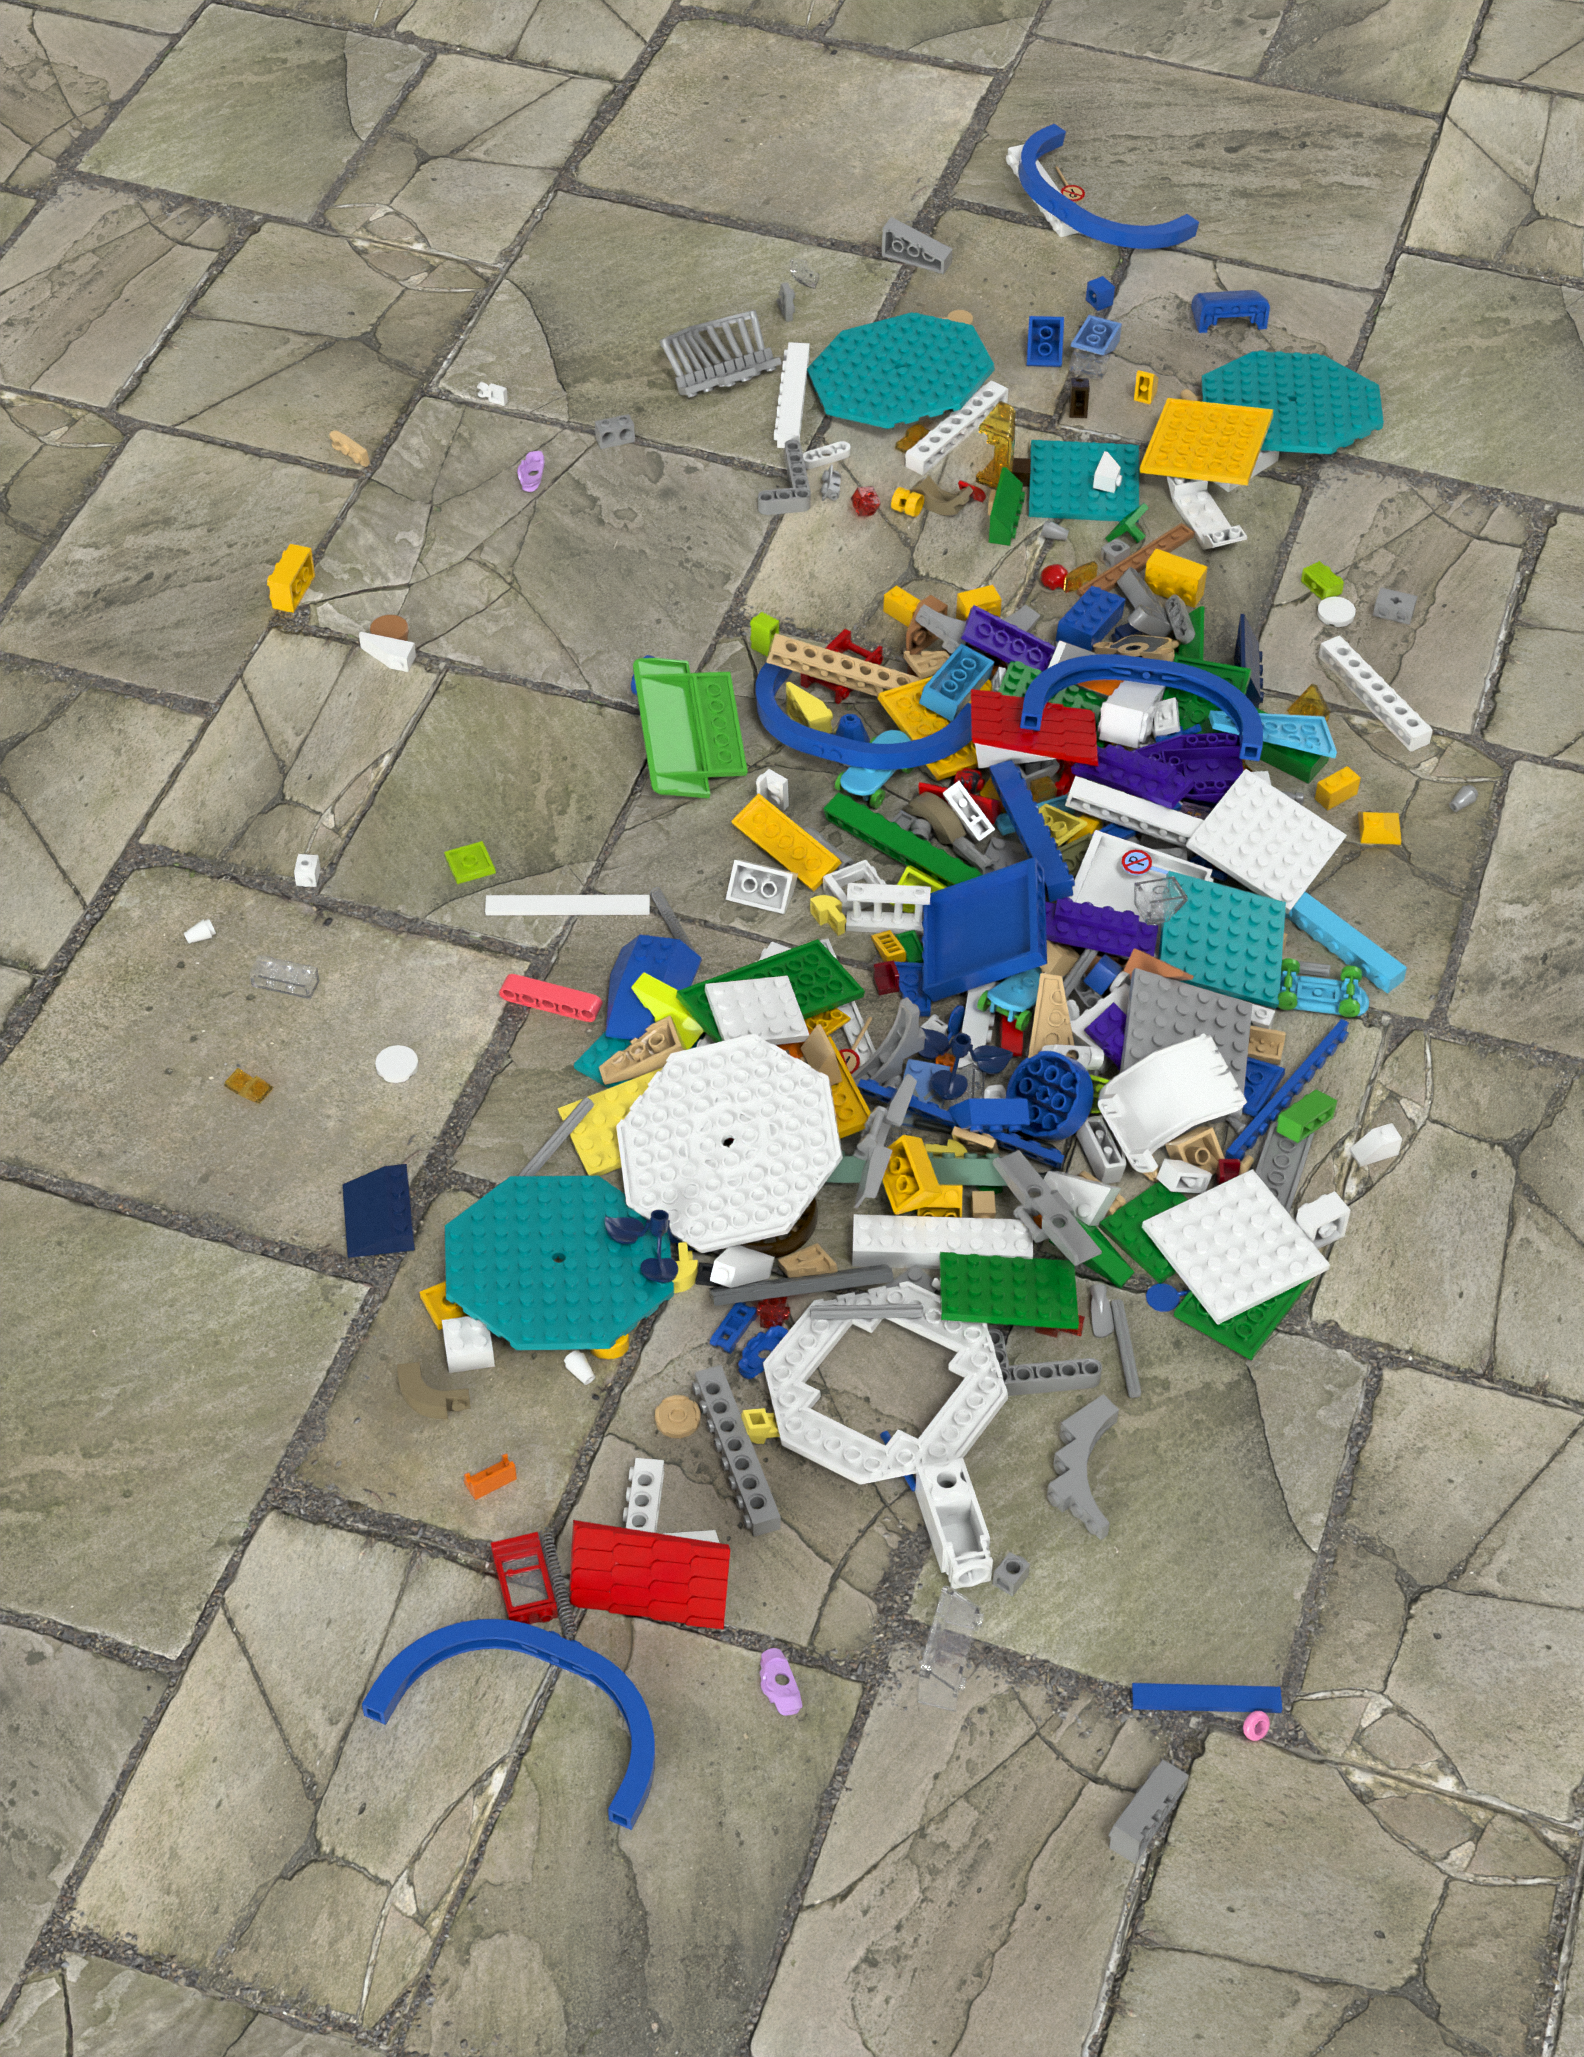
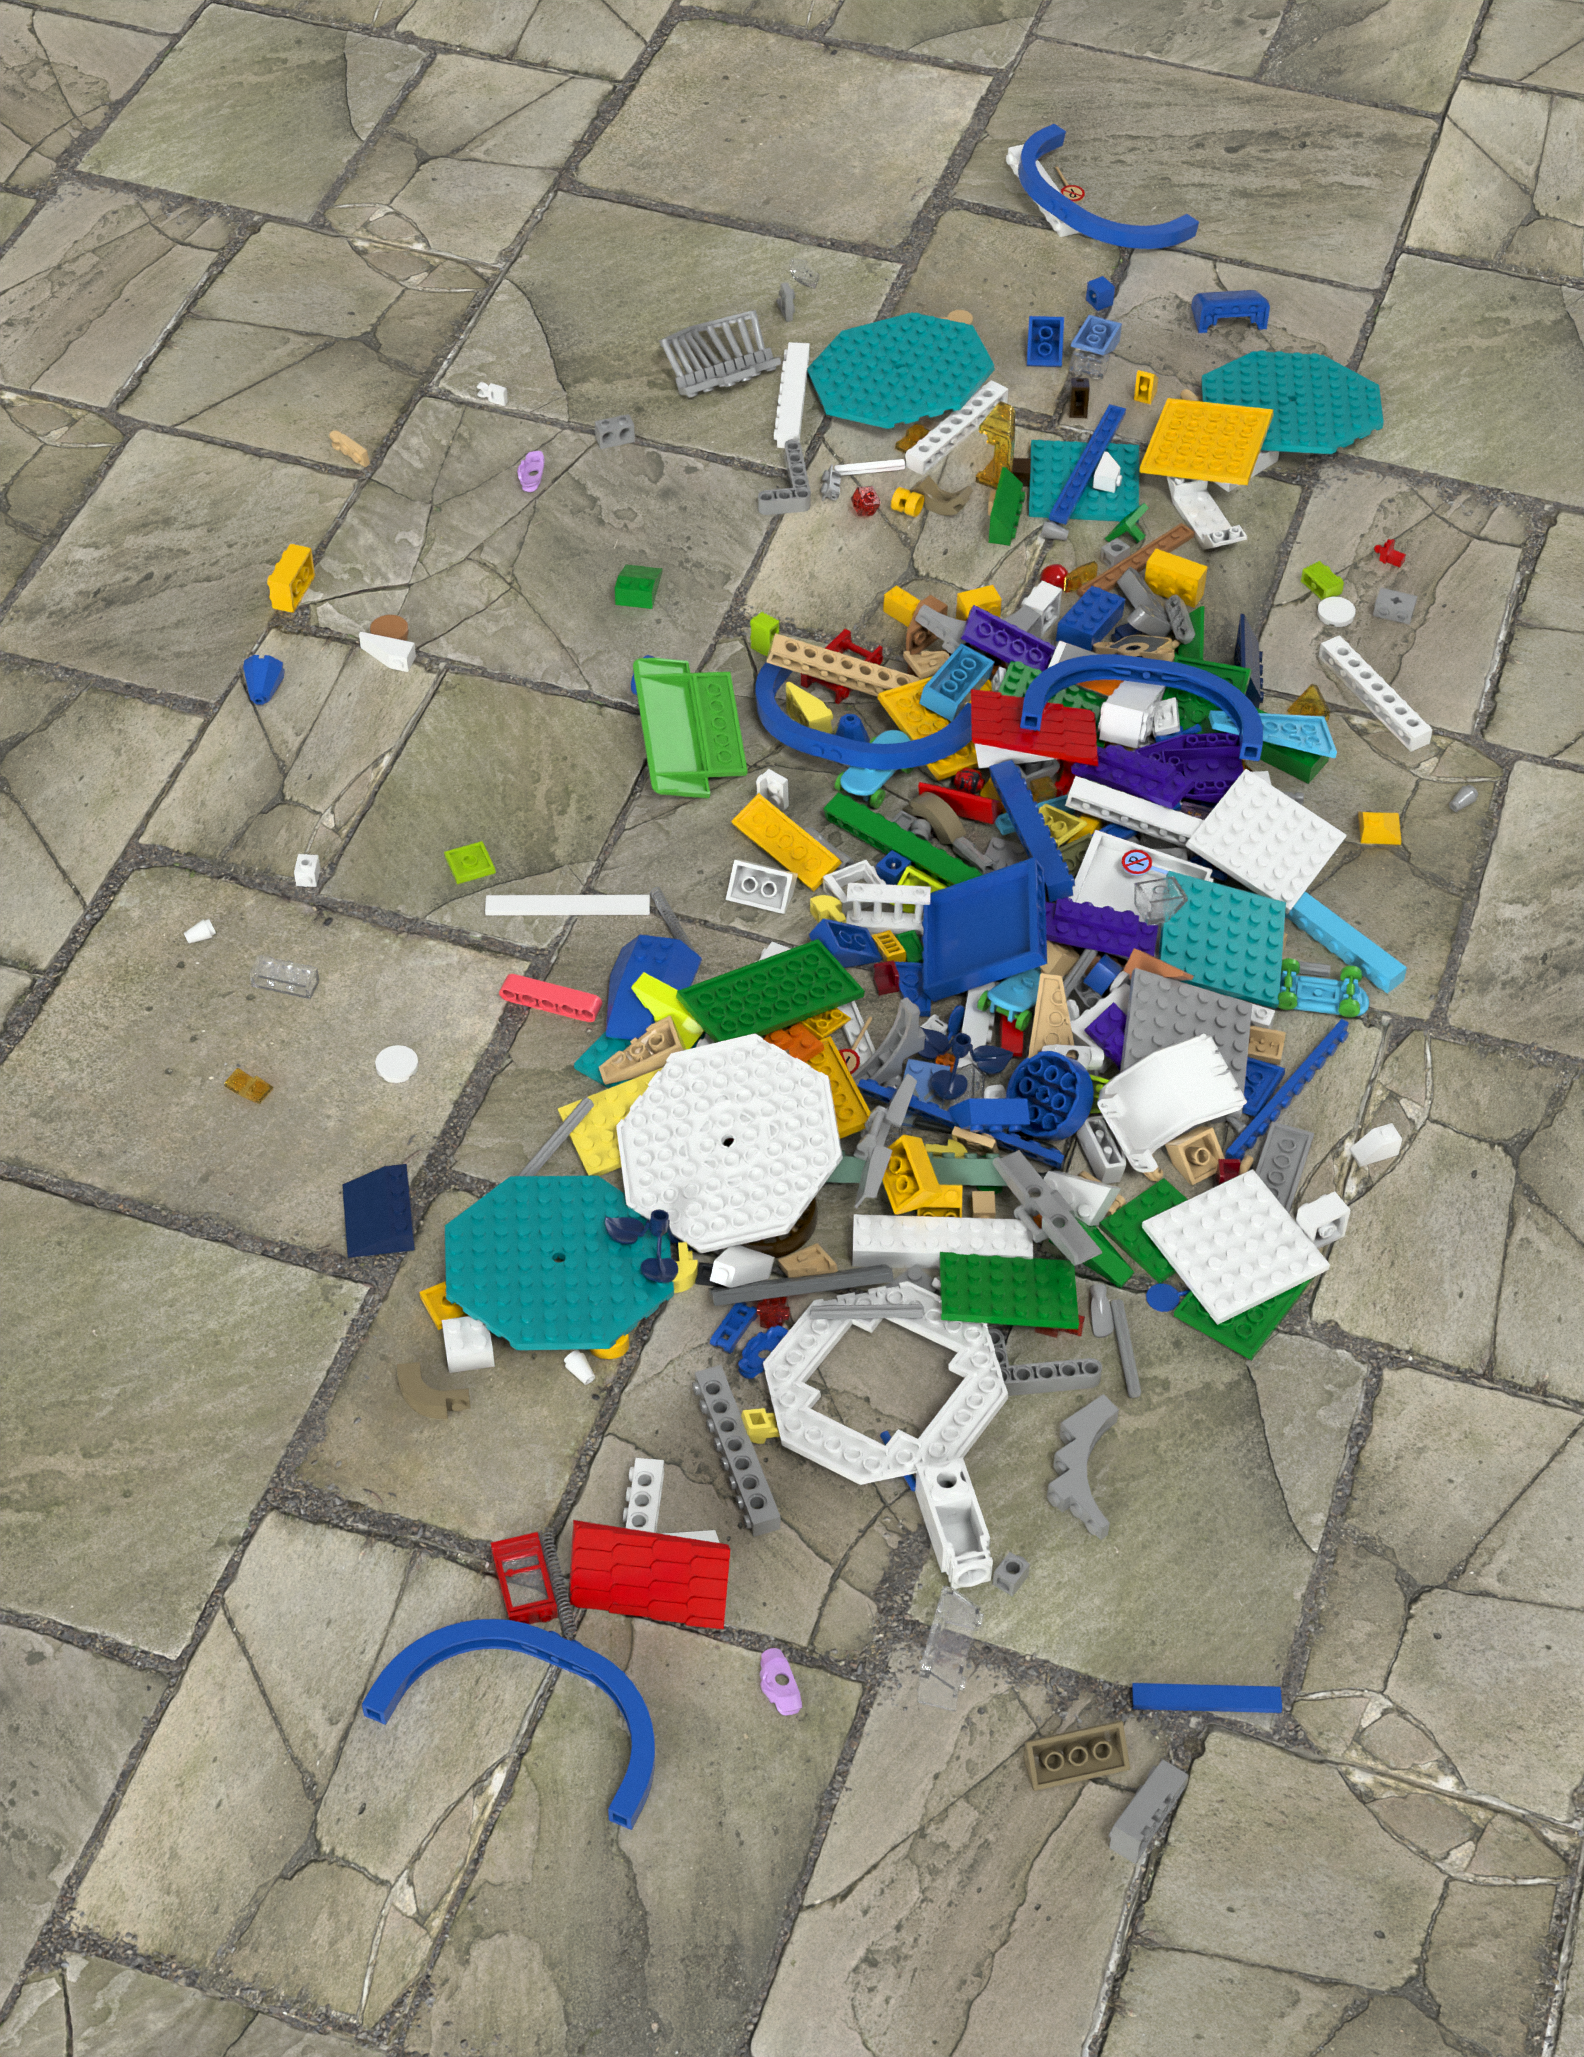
orange hinge [464,1453,517,1500] -> none
tan tile [655,1395,701,1438] -> none
white plate [705,976,809,1045] -> none
tan slope [800,1024,842,1085] -> none
white beam [803,441,851,469] -> none
light grey wedge [882,217,953,274] -> none
white slope [943,781,995,843] -> none
red slope [958,480,986,503] -> none
white slope [1157,1159,1212,1193] -> none
bright pink piece [1243,1711,1270,1741] -> none
bright green brick [1276,1089,1337,1143] -> none
yellow brick [1315,766,1361,811] -> none
none -> blue cone [243,655,285,705]
none -> green slope [615,564,663,609]
none -> blue slope [808,918,883,968]
none -> white axle [834,459,905,476]
none -> blue piece [876,850,911,885]
none -> white brick [1021,581,1062,639]
none -> dark tan slope [1023,1720,1130,1791]
none -> blue plate [1049,404,1126,525]
none -> red piece [1374,539,1406,568]

